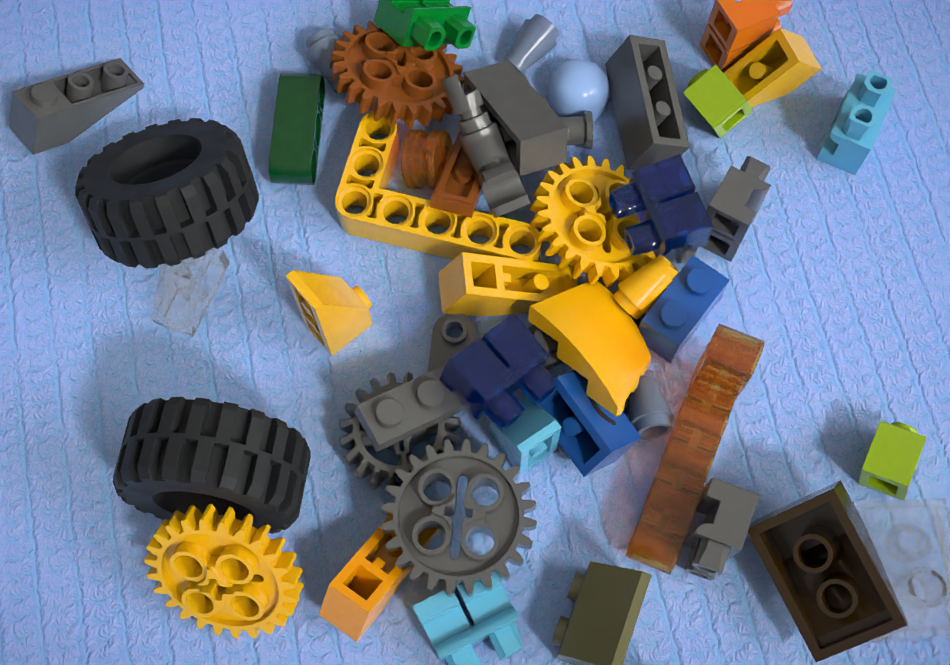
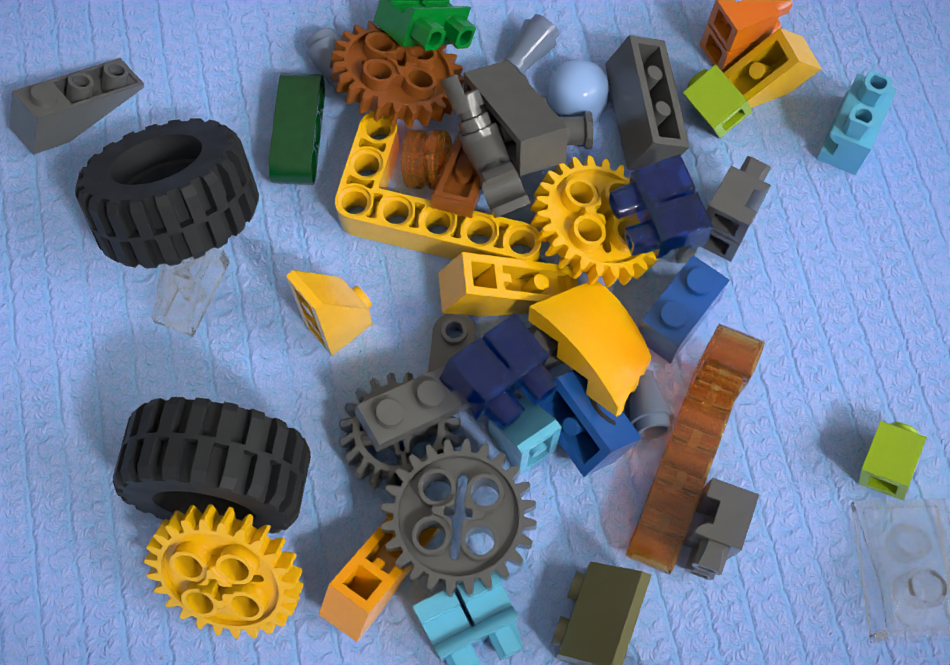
yellow cone [613,254,679,320] -> none
dark brown slope [747,480,908,662] -> none

